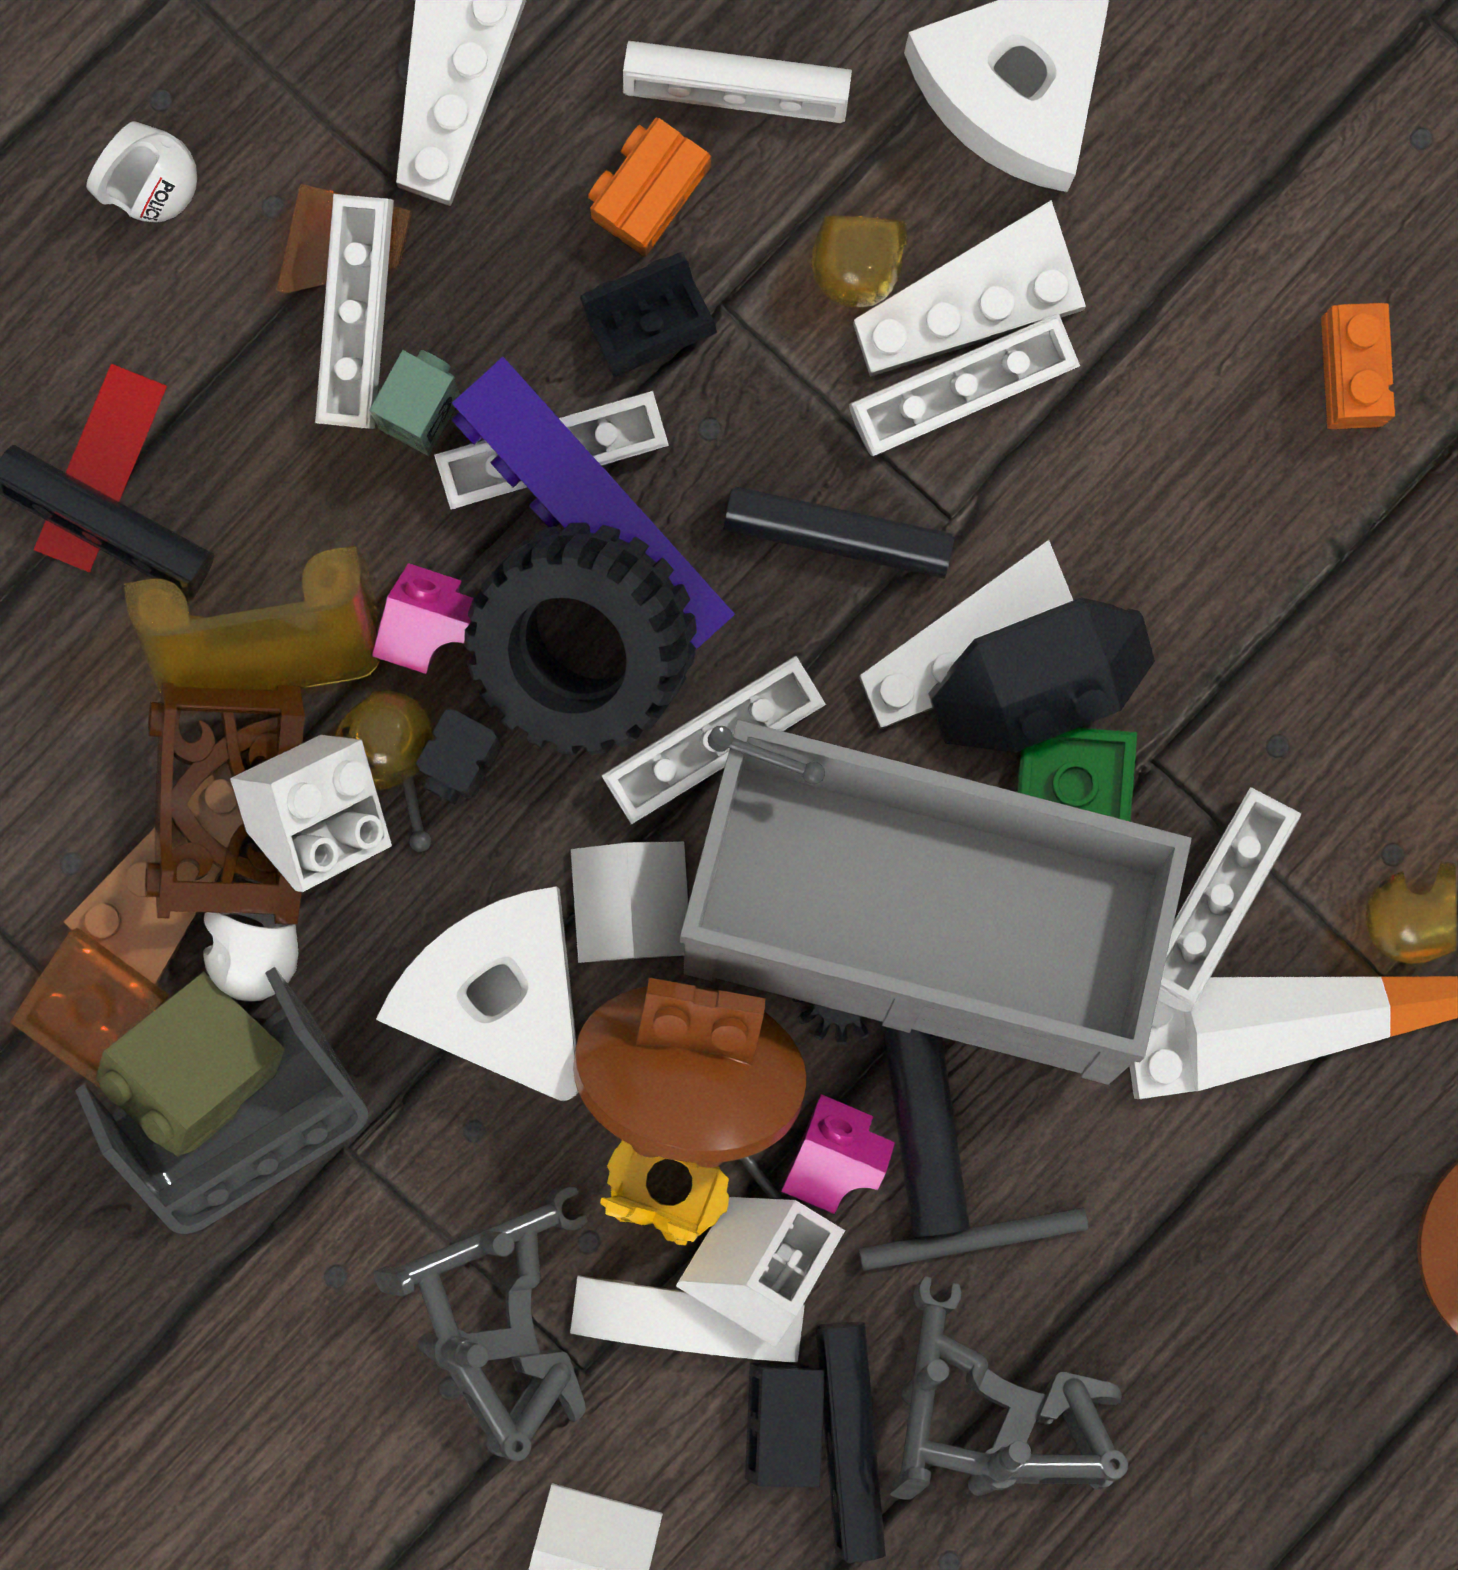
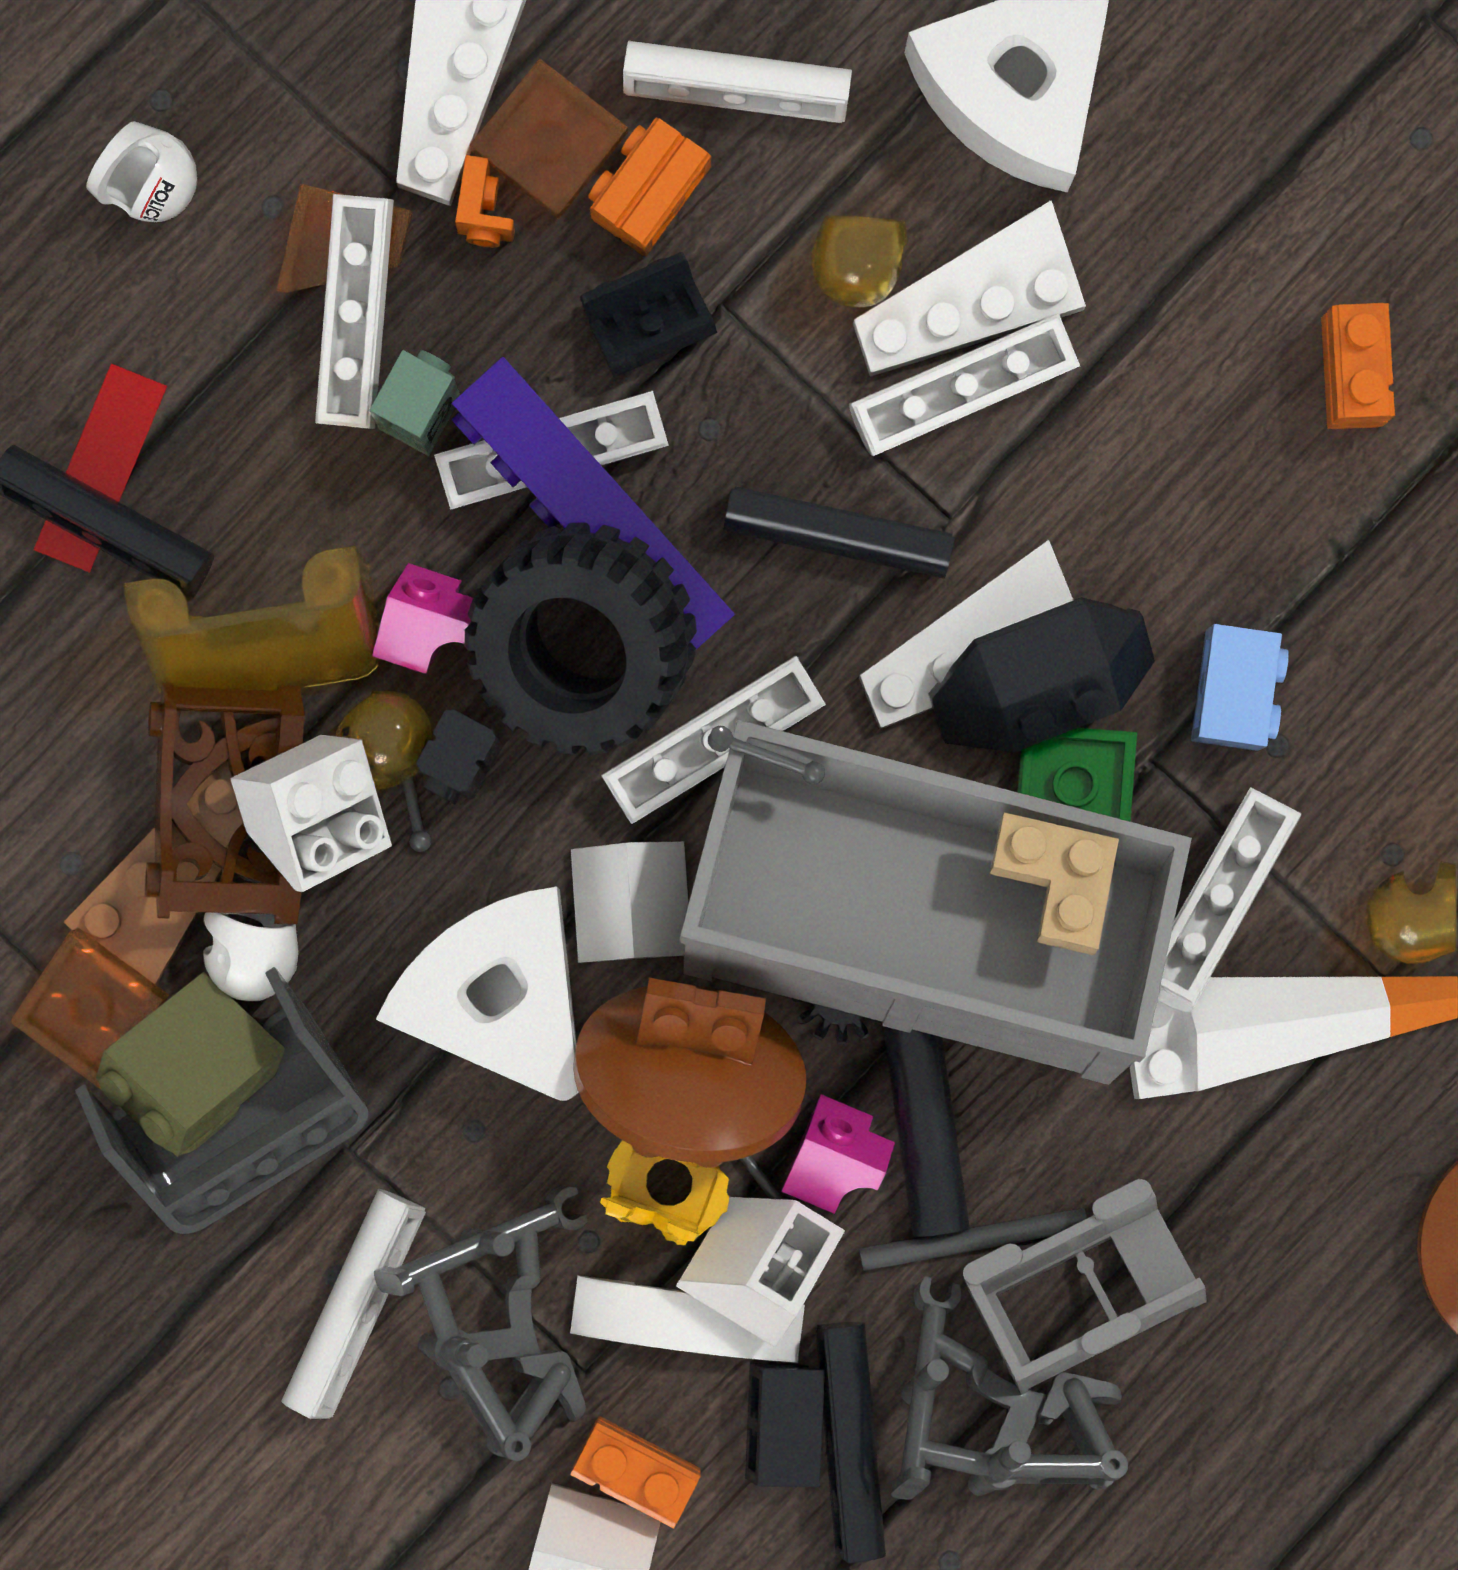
none -> white brick [281,1189,426,1419]
none -> orange bracket [455,155,515,248]
none -> clear orange plate [470,58,628,219]
none -> orange brick [570,1416,701,1528]
none -> light grey piece [963,1179,1207,1395]
none -> tan plate [990,812,1119,955]
none -> light blue brick [1191,624,1288,751]

